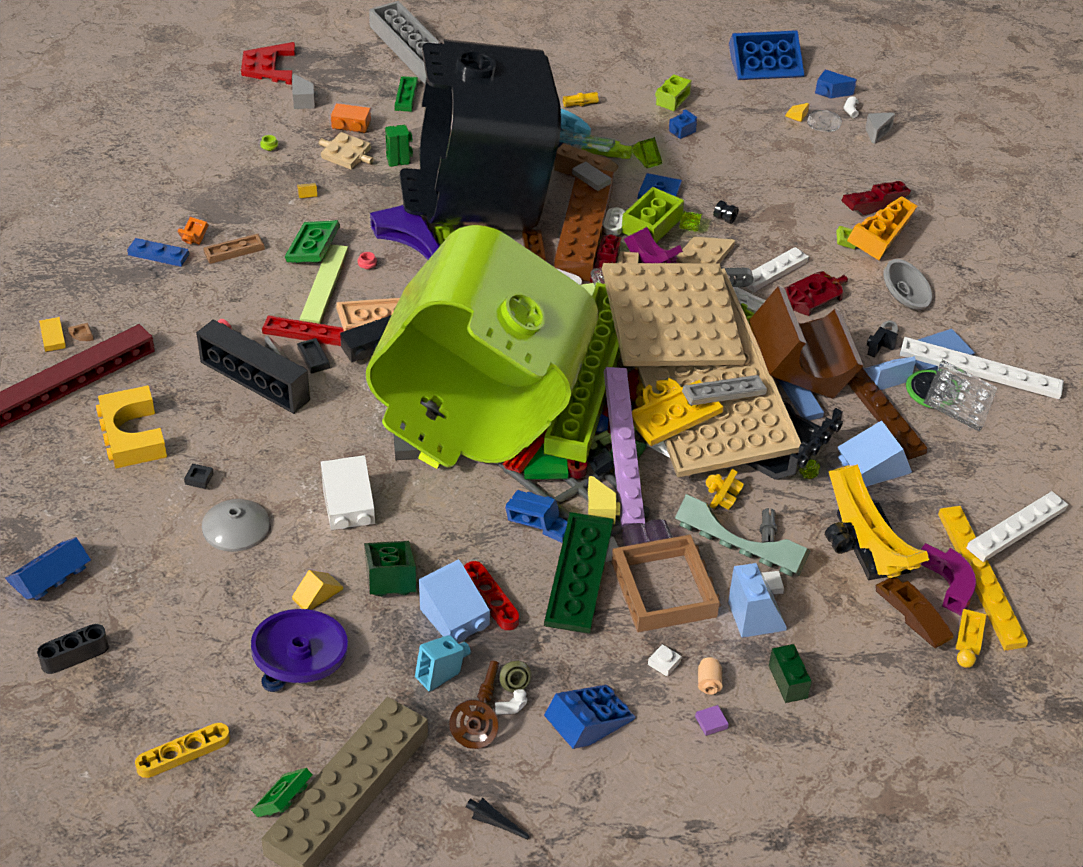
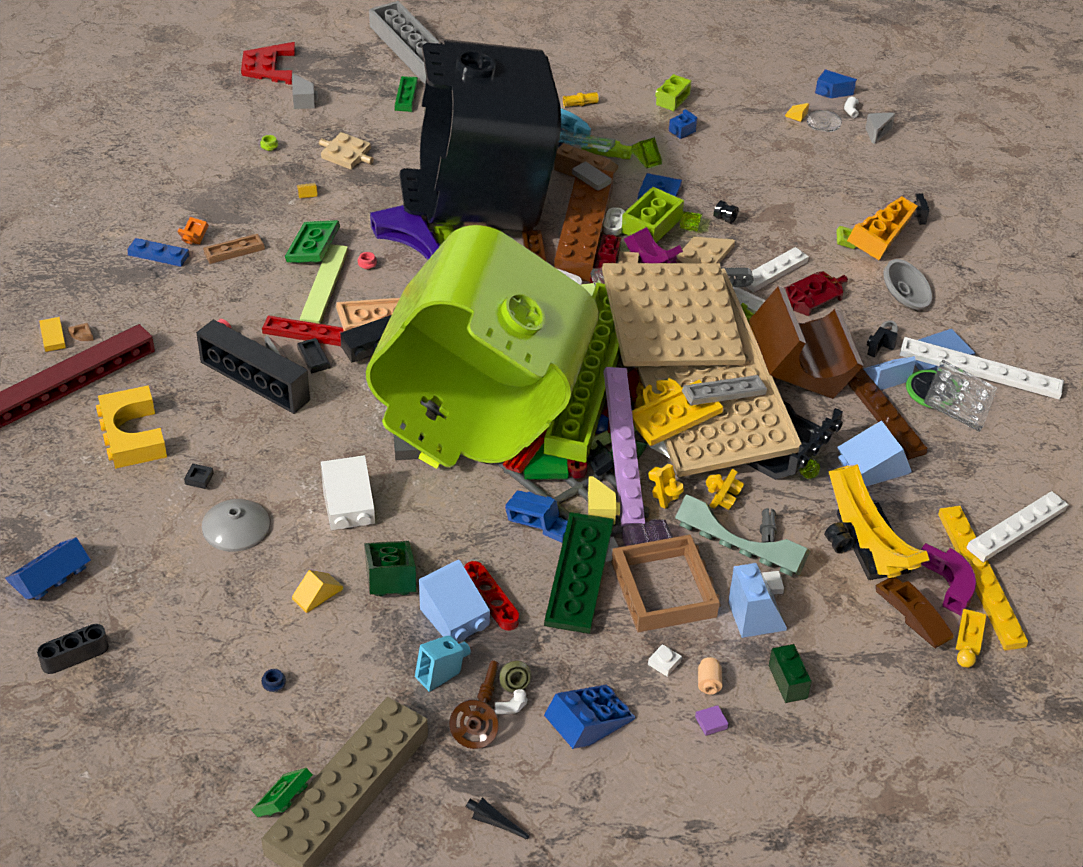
yellow beam [135,723,230,778] -> none
dark purple dish [251,609,348,683] -> none
orange brick [331,103,371,133] -> none
green brick [385,124,413,167] -> none
blue slope [729,30,804,80] -> none
medium blue tile [777,378,824,421] -> none
dark red slope [841,181,911,215] -> none
none -> yellow hips [648,464,684,509]
none -> black plate [913,193,929,225]

